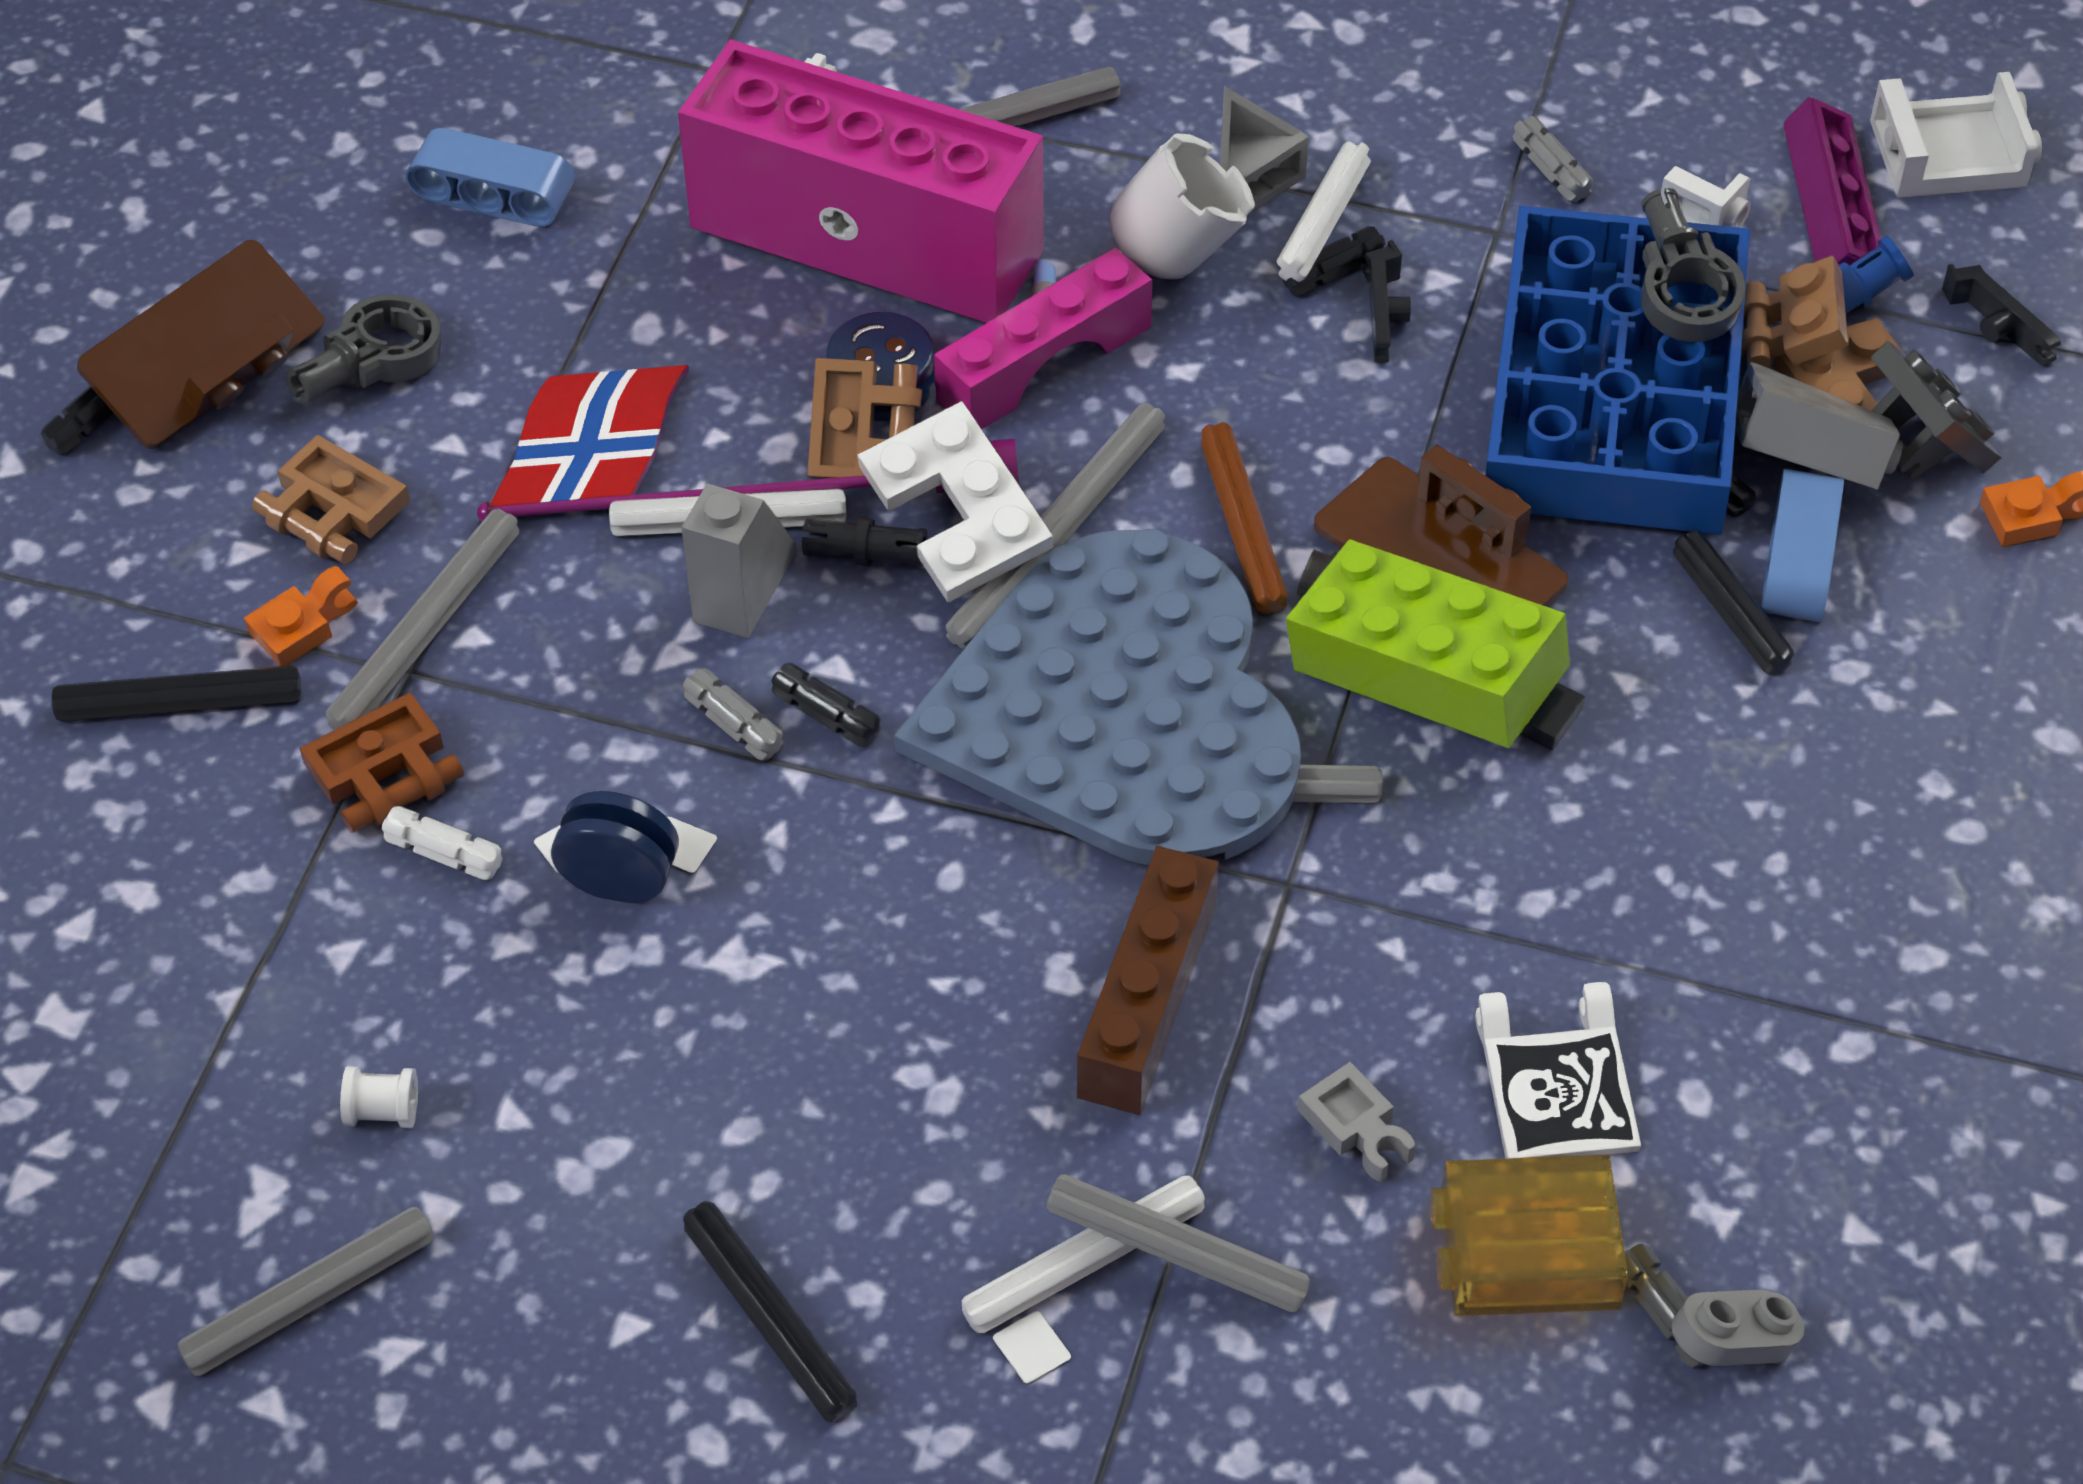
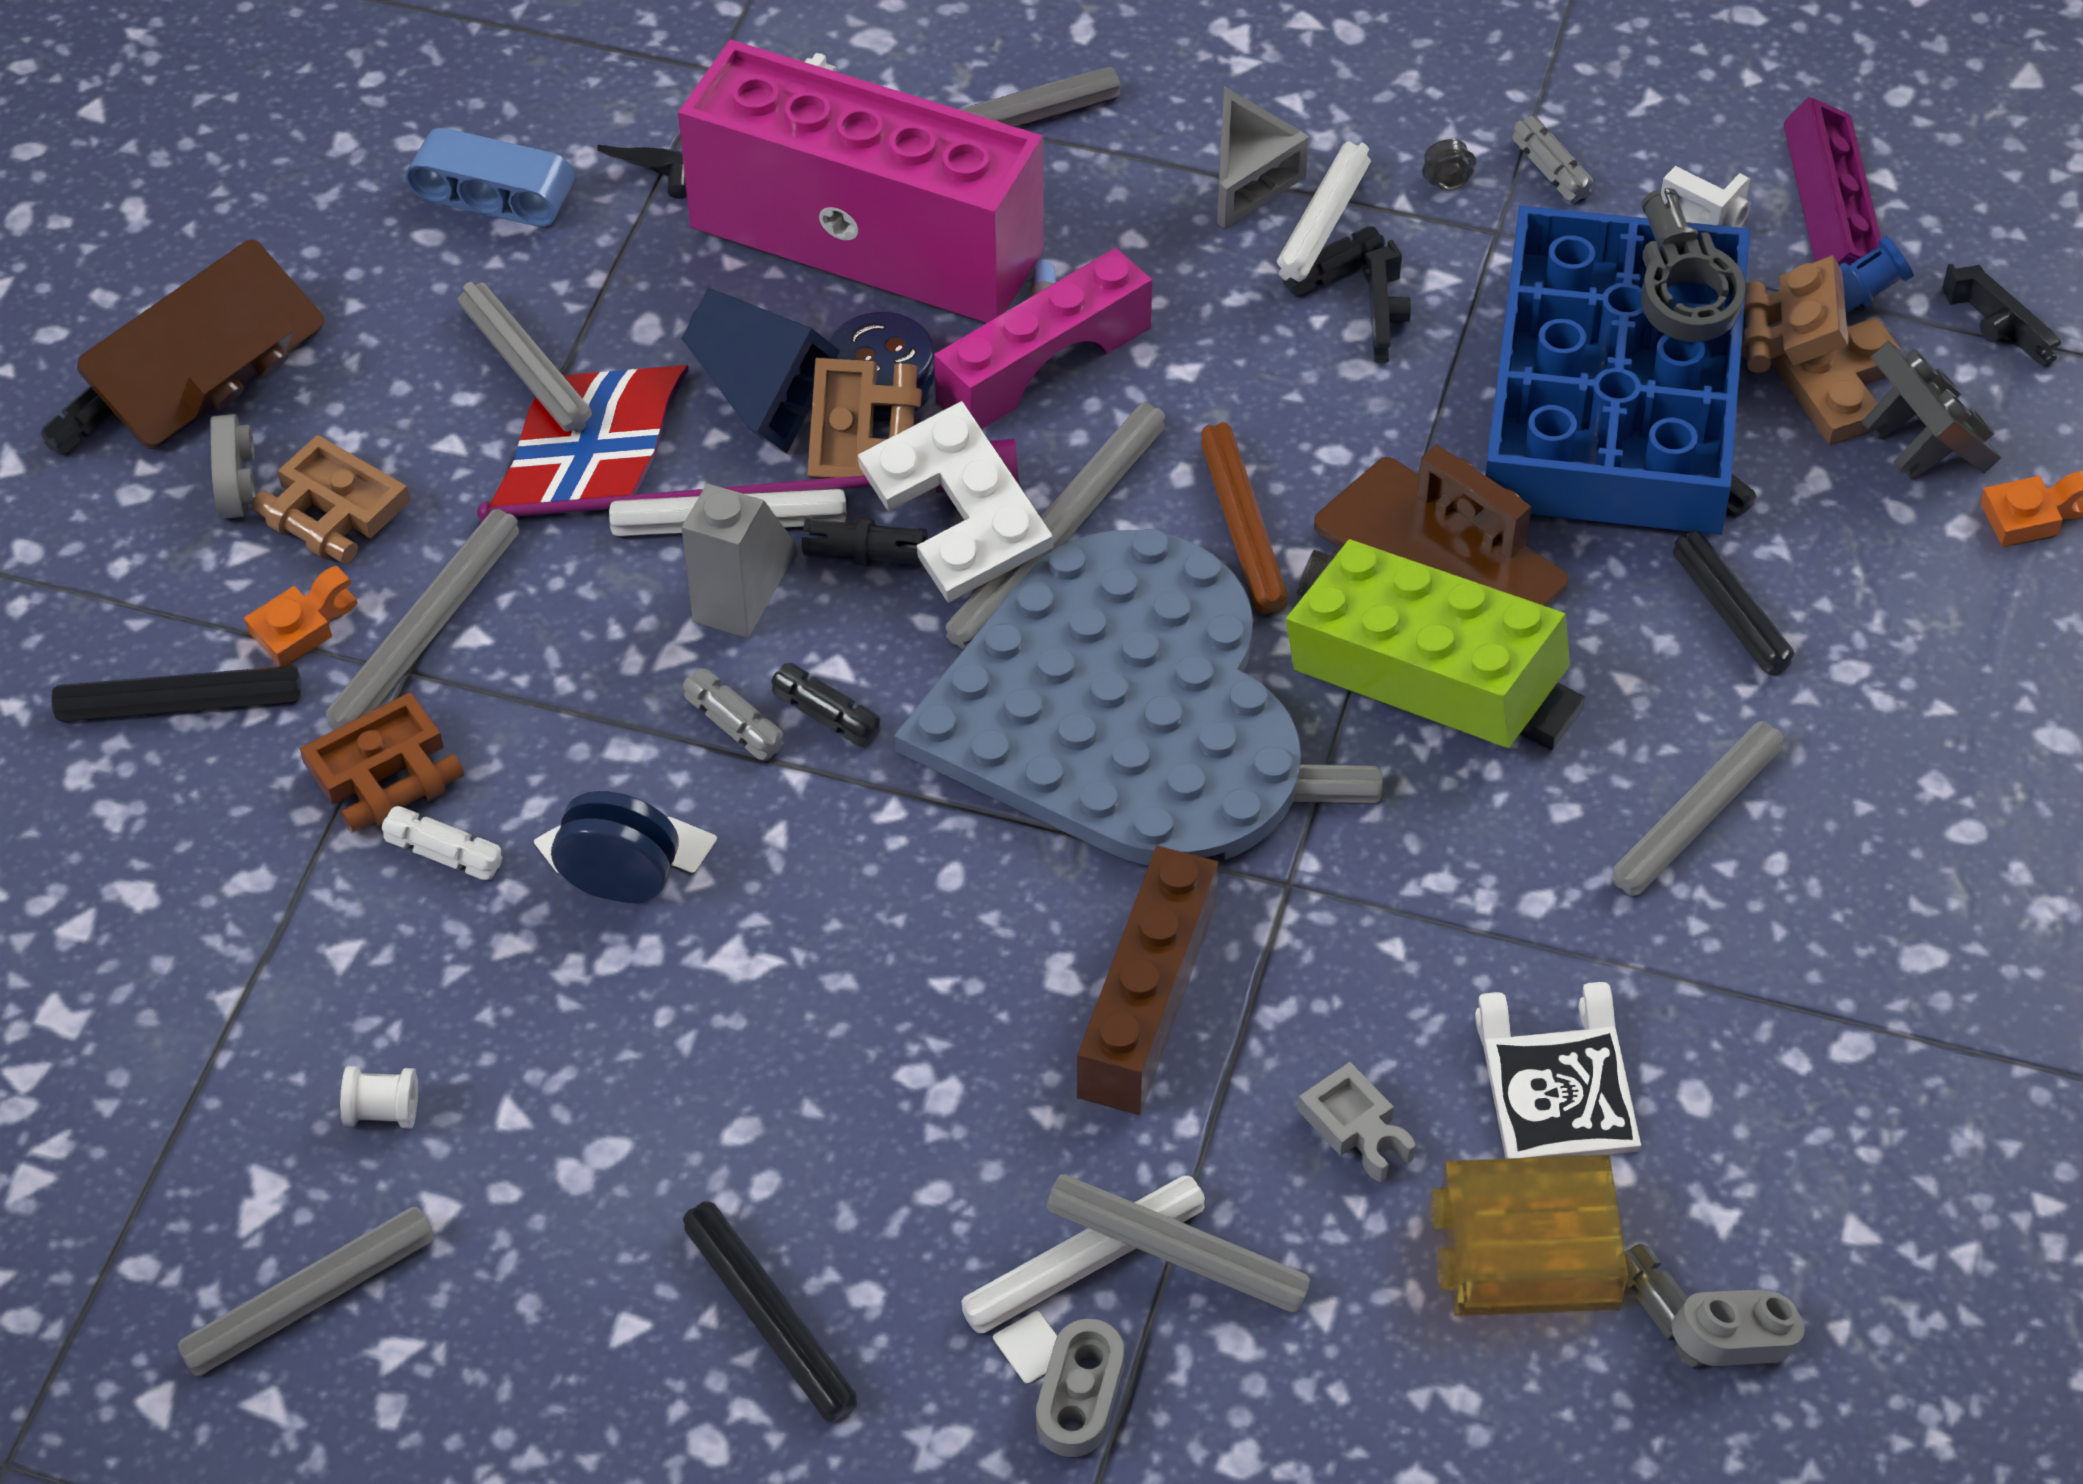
dark grey pin [286,294,441,403] -> none
white cylinder [1110,133,1255,279] -> none
light grey slope [1735,362,1903,490] -> none
medium blue beam [1760,469,1844,623] -> none
white panel [1870,72,2042,198] -> none
none -> light grey plate [211,414,256,519]
none -> light grey axle [458,281,592,432]
none -> black bar [597,144,687,199]
none -> dark blue slope [681,287,840,454]
none -> light grey plate [1036,1319,1124,1457]
none -> clear smoke plate [1422,139,1476,190]
none -> light grey axle [1612,721,1784,896]

